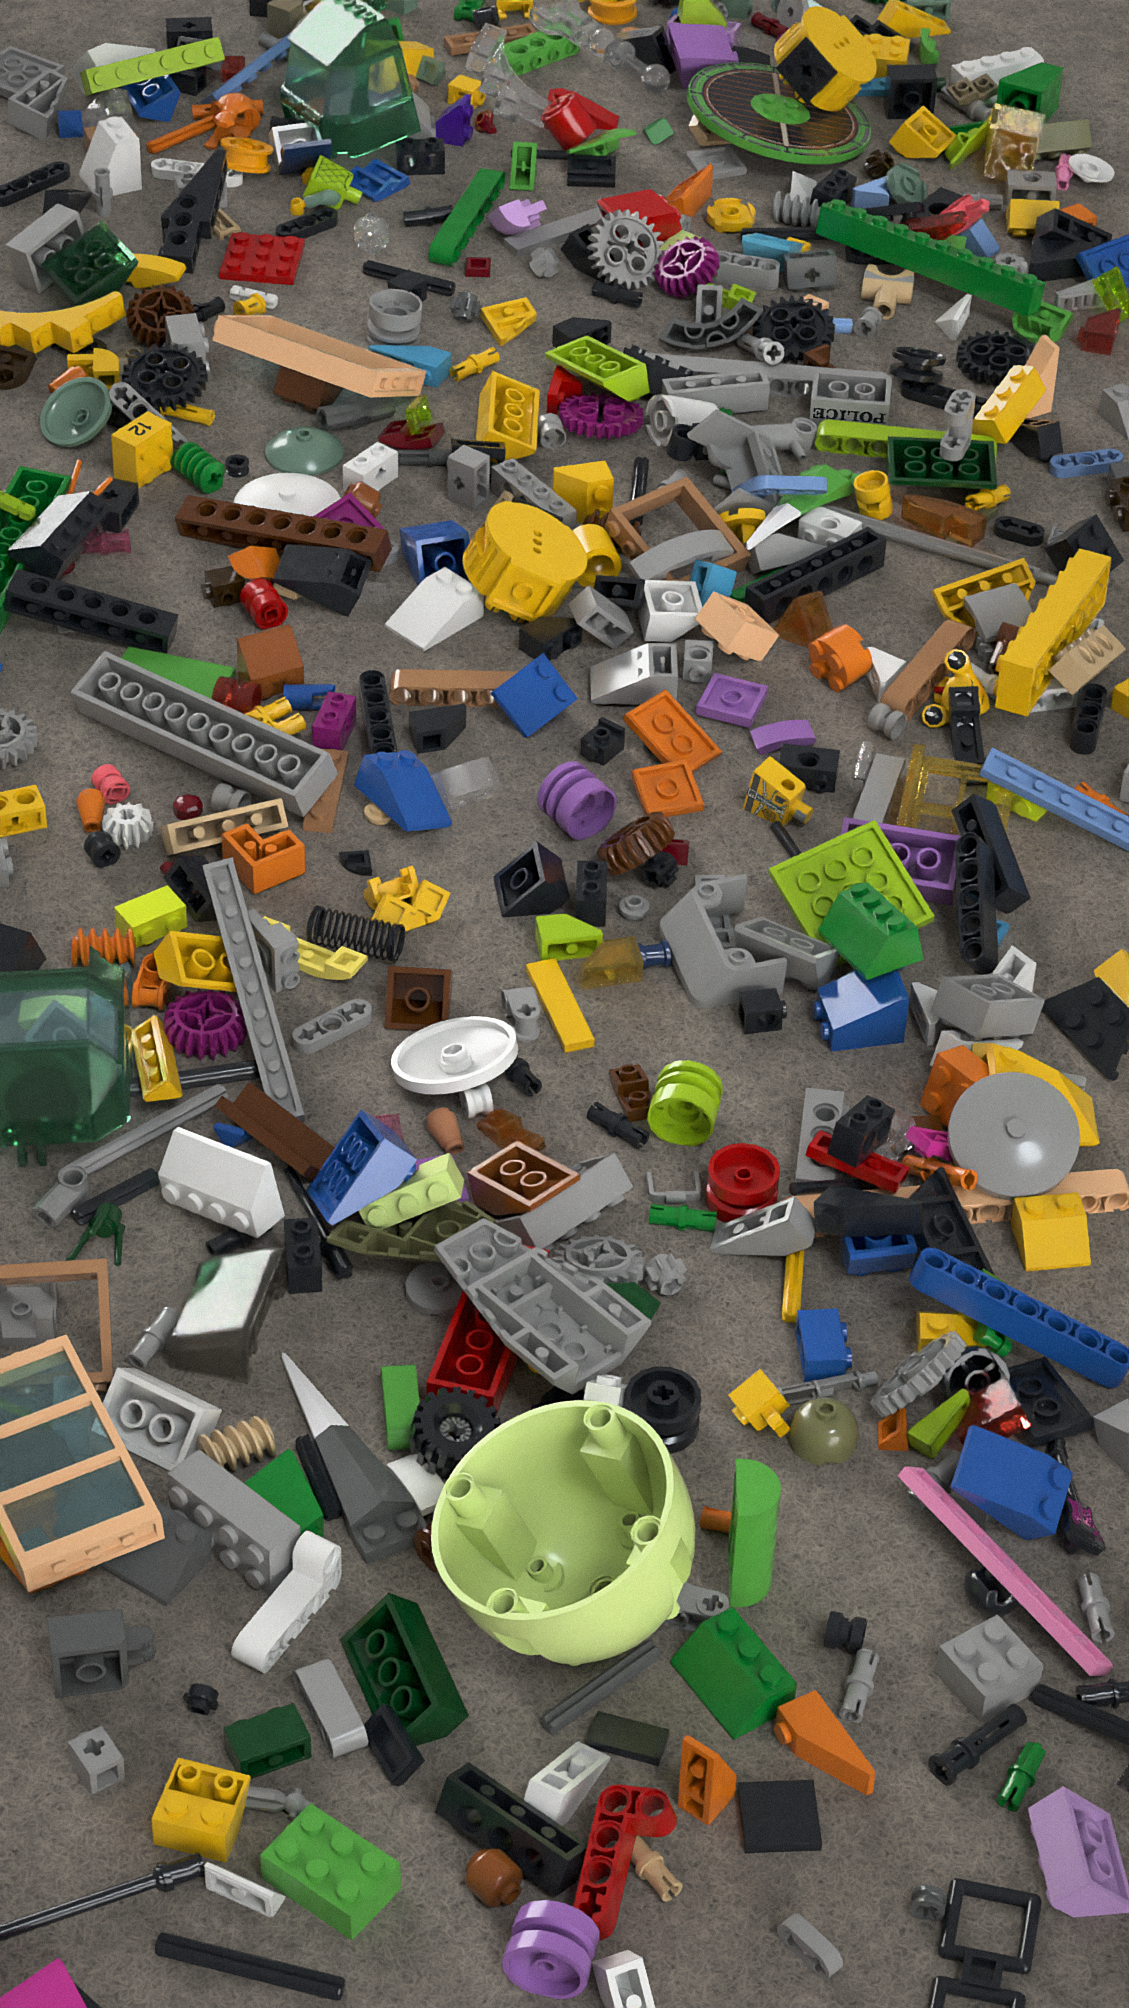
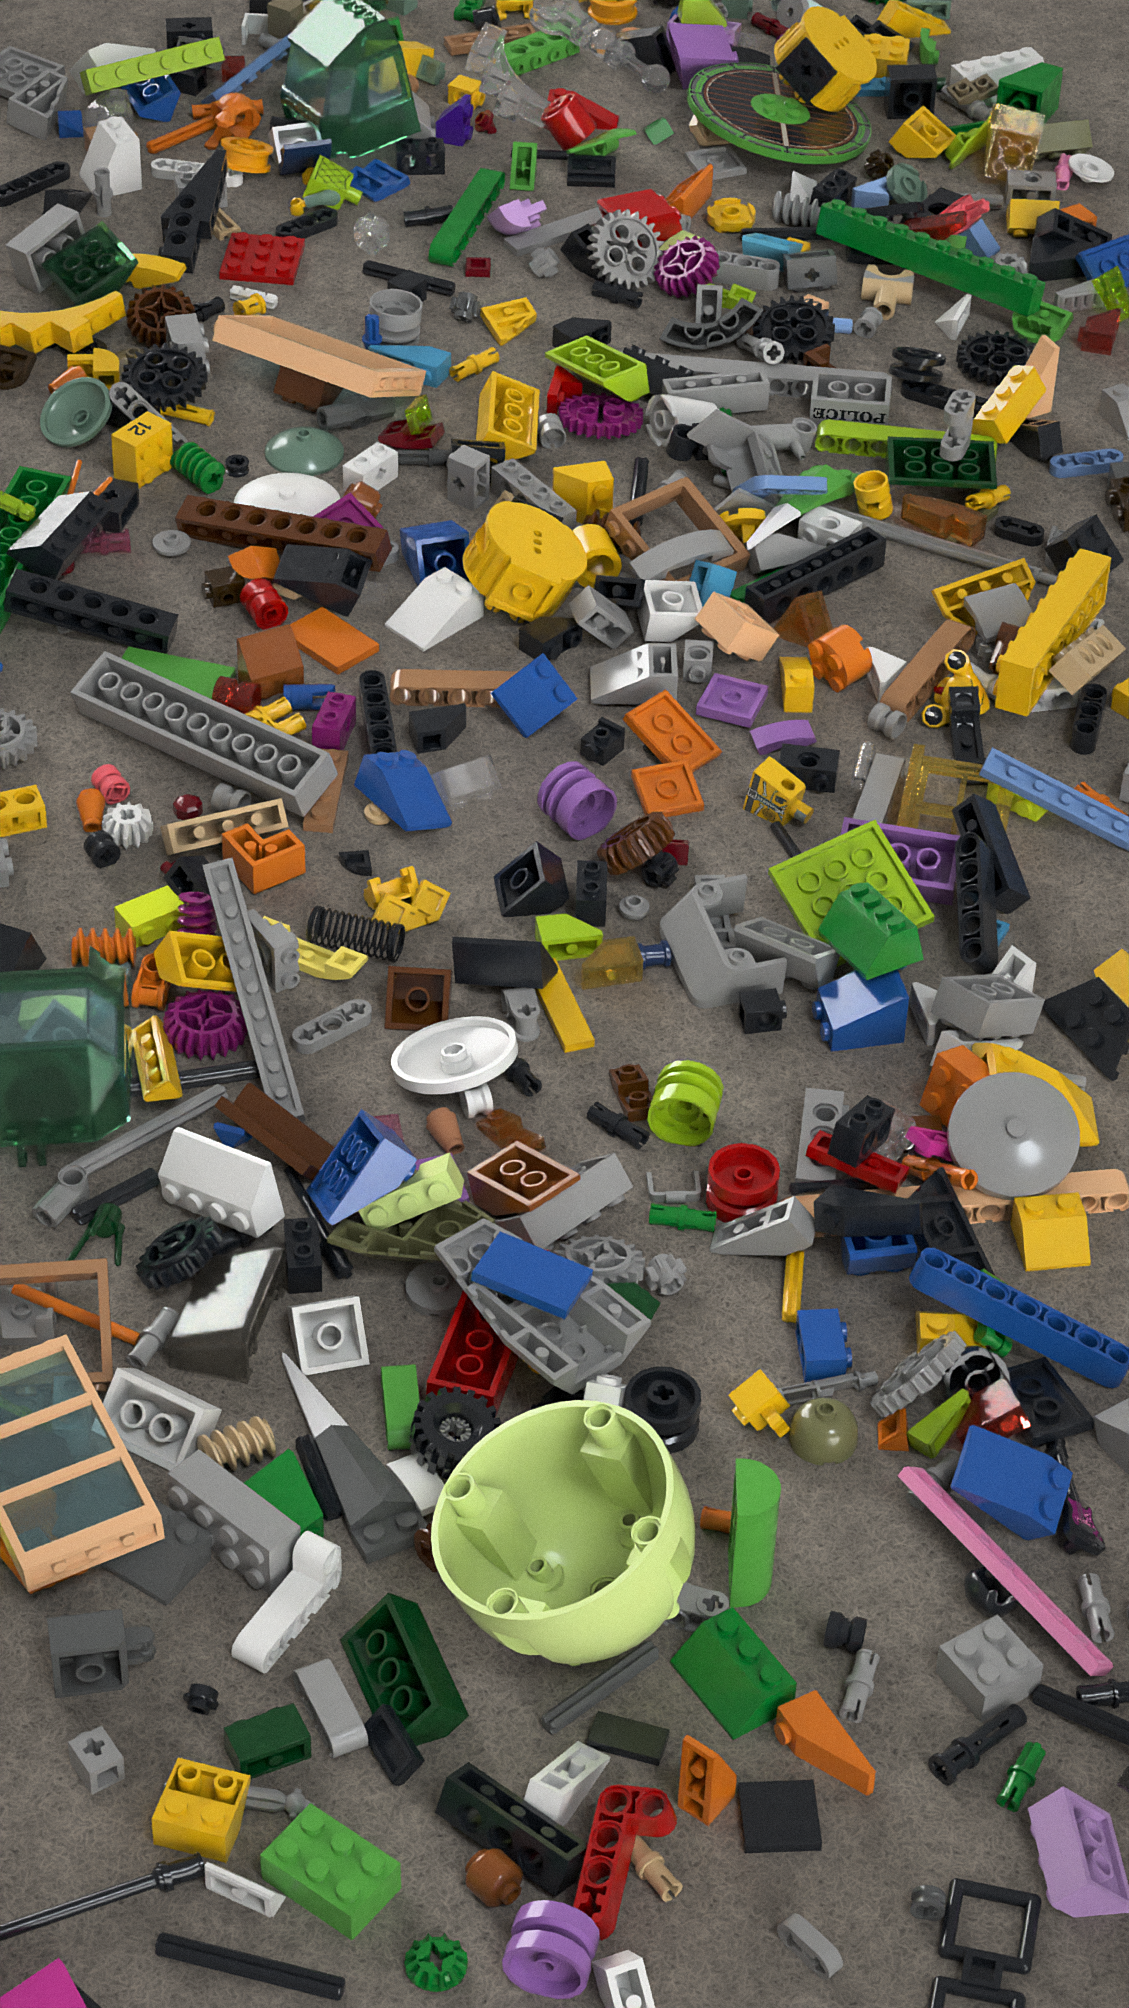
none -> orange bar [11,1284,140,1346]
none -> black gear [136,1216,223,1290]
none -> light grey piece [152,530,191,556]
none -> magenta piece [177,892,217,936]
none -> white bracket [241,13,268,45]
none -> white slope [287,1295,370,1375]
none -> orange tile [290,607,379,675]
none -> blue axle [362,314,382,350]
none -> green gear [405,1933,468,1992]
none -> black slope [452,937,558,989]
none -> blue tile [471,1231,593,1319]
none -> yellow slope [779,657,814,713]

